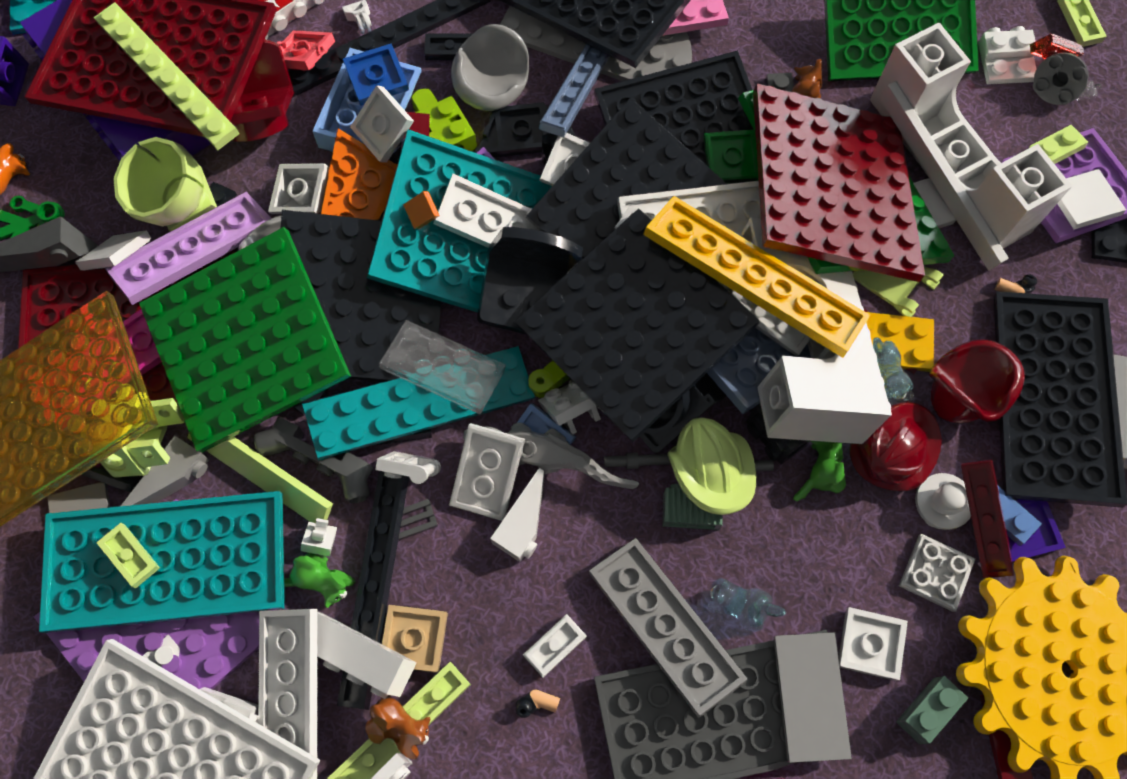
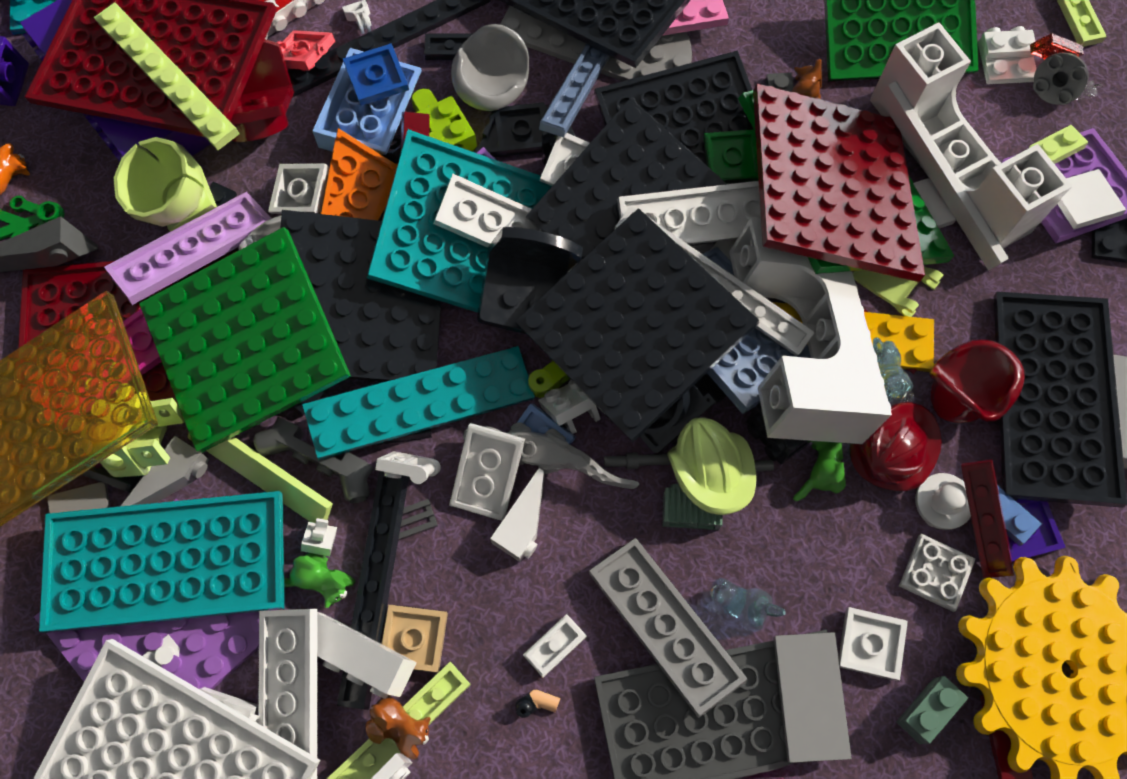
white tile [76,230,151,270] -> none
yellowish green plate [96,523,160,588] -> none
white plate [350,85,414,163] -> none
clear plate [379,320,506,414] -> none
orange tile [403,191,440,229] -> none
yellow plate [643,196,870,358] -> none
arm [994,274,1038,294] -> none

